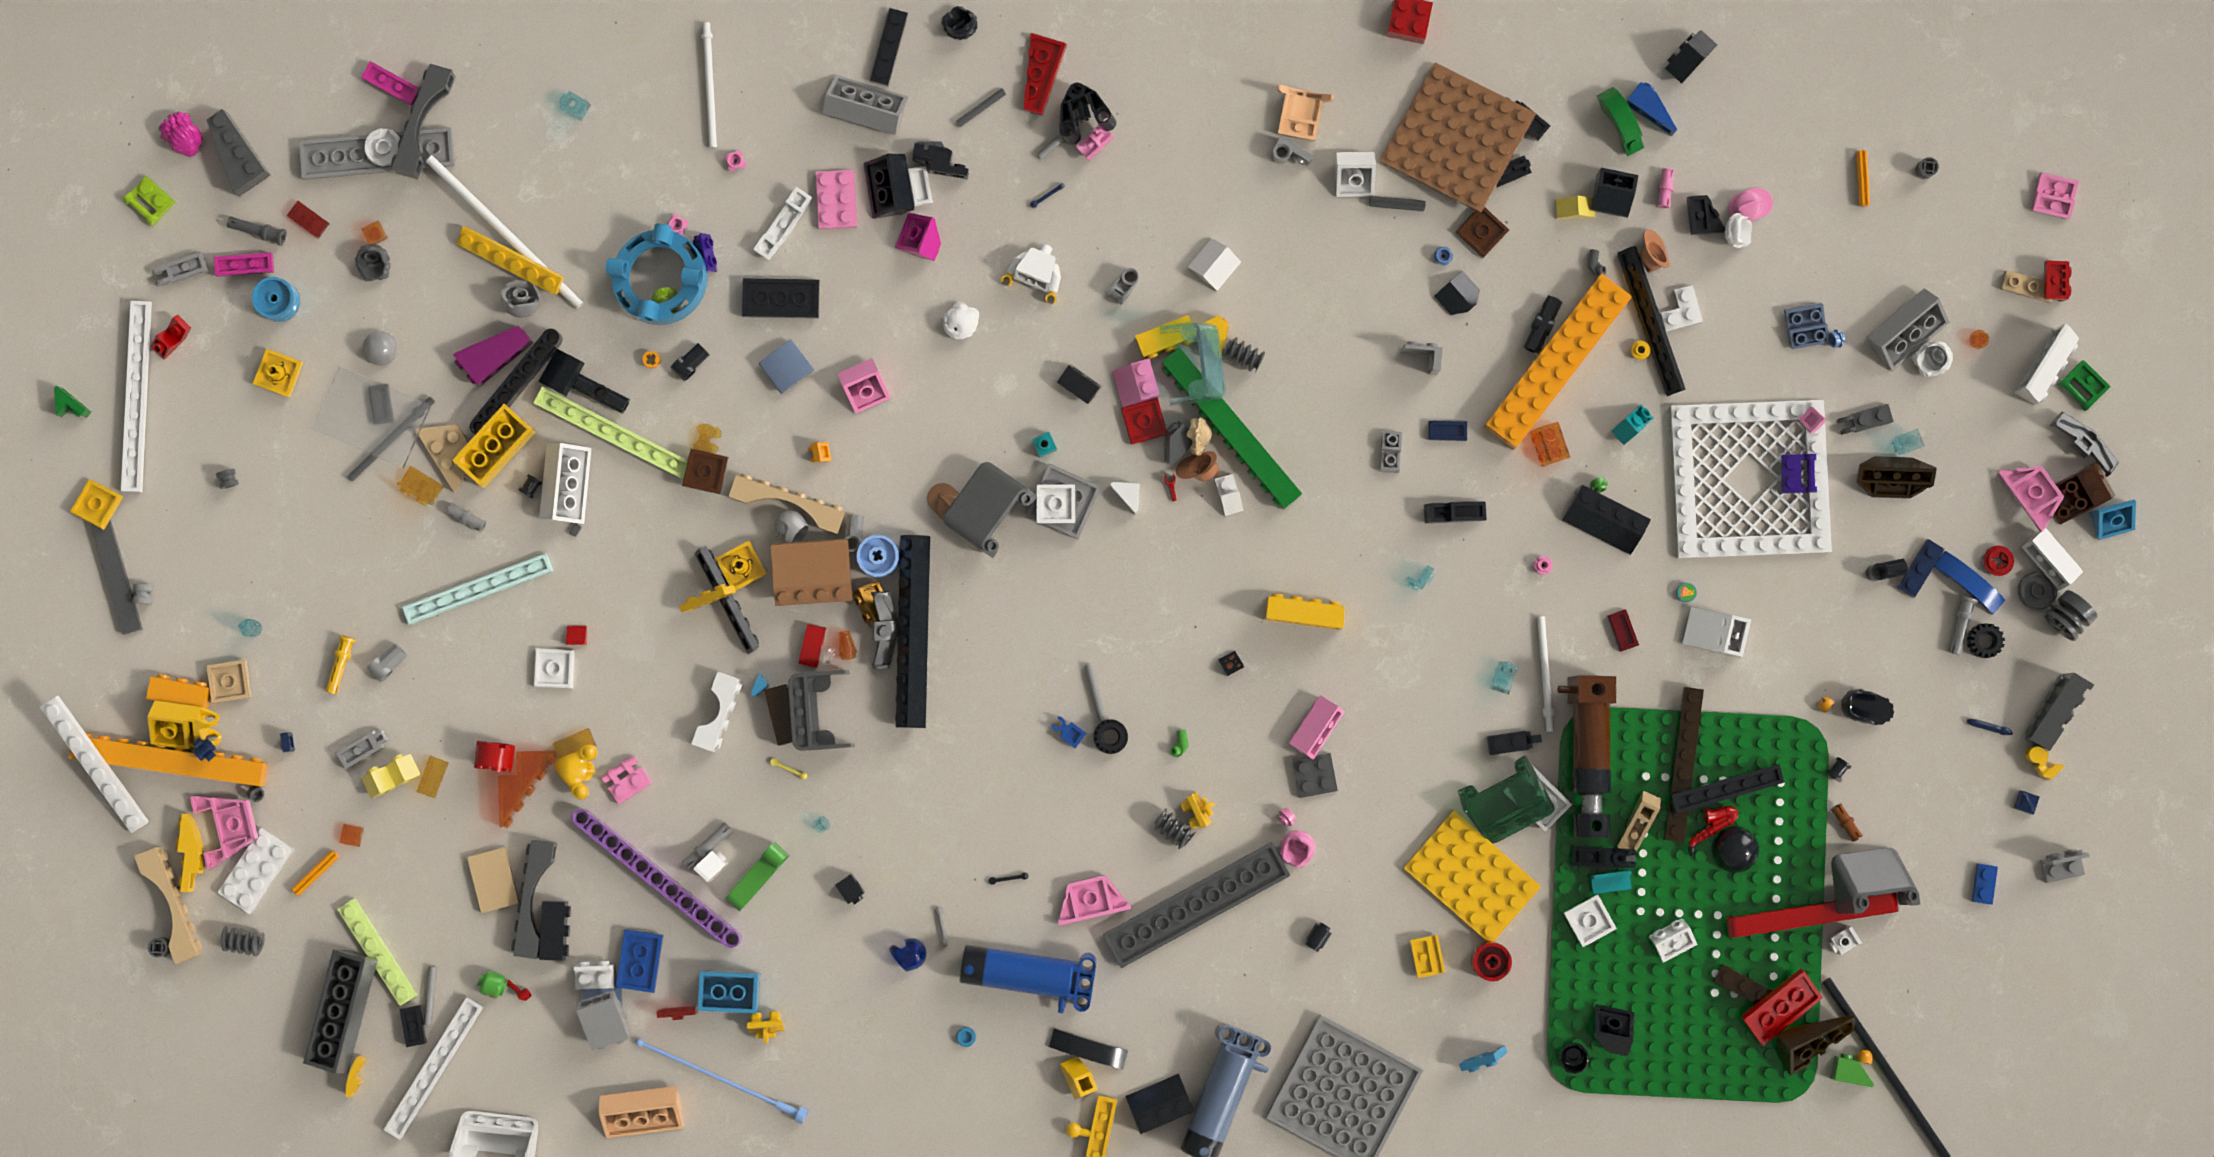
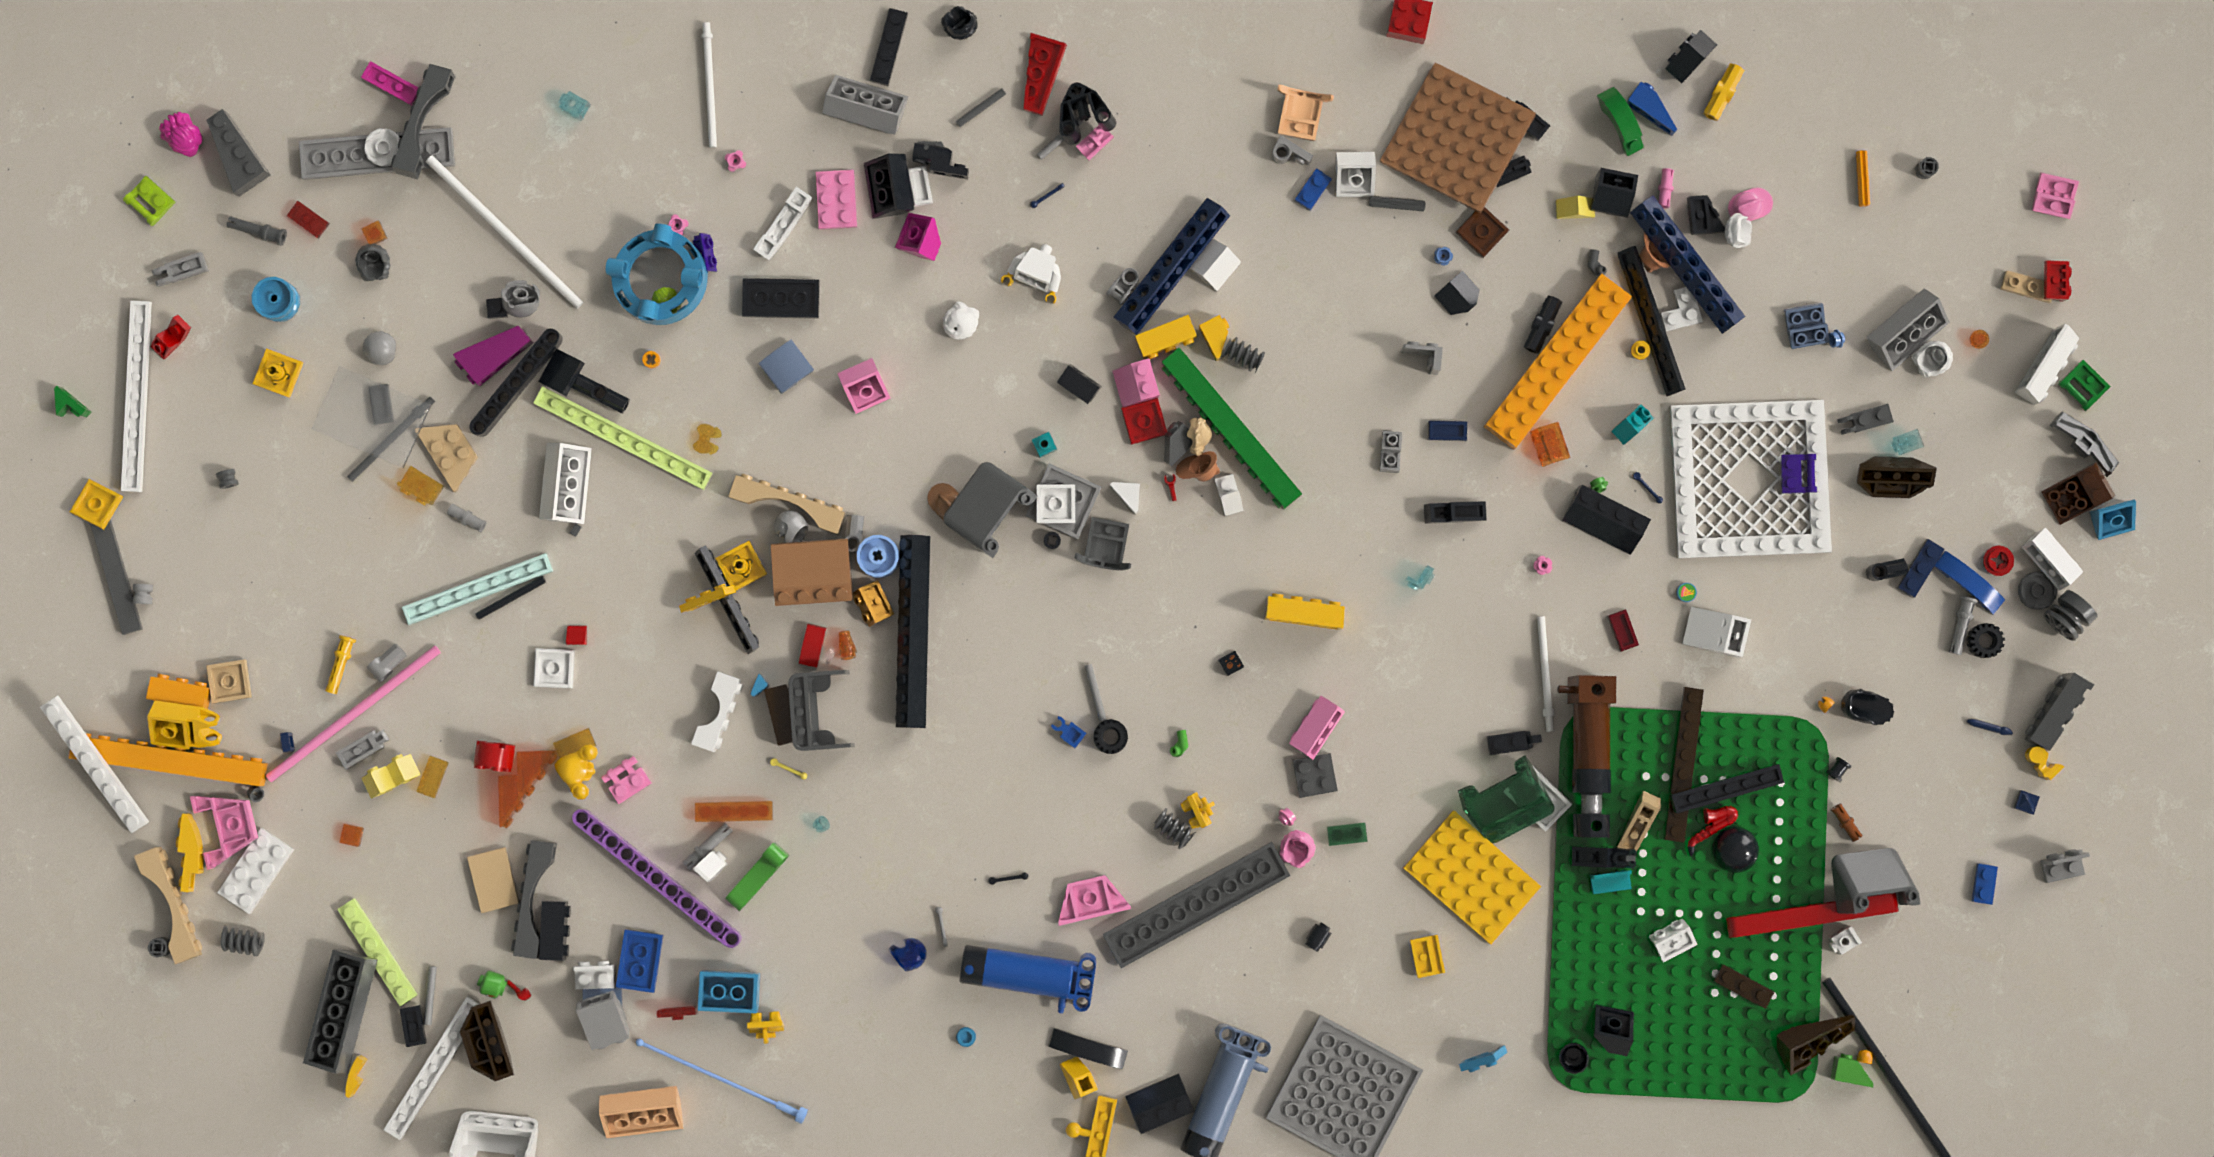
dark blue gear [192,738,217,761] -> none
dark pink plate [214,253,274,277] -> none
clear light blue hinge [238,619,262,637] -> none
light orange axle [291,850,339,896] -> none
yellow slope [452,404,536,488] -> none
yellow plate [456,226,564,295] -> none
black bush [518,474,543,499] -> none
black piece [670,343,710,381] -> none
reddish brown tile [682,449,729,495] -> none
light orange tile [808,442,832,463] -> none
black brick [835,874,865,905] -> none
dark grey plate [871,591,898,669] -> none
clear light blue windscreen [1160,323,1226,406] -> none
red brick [1471,942,1512,982] -> none
clear light blue bracket [1490,661,1518,695] -> none
white plate [1563,894,1617,947] -> none
red plate [1741,968,1823,1046] -> none
bright pink plate [1799,406,1827,434] -> none
bright pink wing [1998,466,2064,533] -> none
none -> bright pink piece [266,646,441,782]
none -> dark brown wedge [460,1001,514,1081]
none -> black bar [475,576,546,620]
none -> black plate [486,298,508,319]
none -> clear orange plate [695,801,773,822]
none -> black bush [1044,532,1061,549]
none -> dark grey piece [1074,517,1131,571]
none -> dark blue brick [1114,198,1230,335]
none -> blue plate [1295,168,1332,211]
none -> clear green plate [1327,822,1368,846]
none -> dark blue brick [1630,195,1746,334]
none -> dark blue hinge [1633,472,1663,504]
none -> yellow piece [1703,63,1745,121]

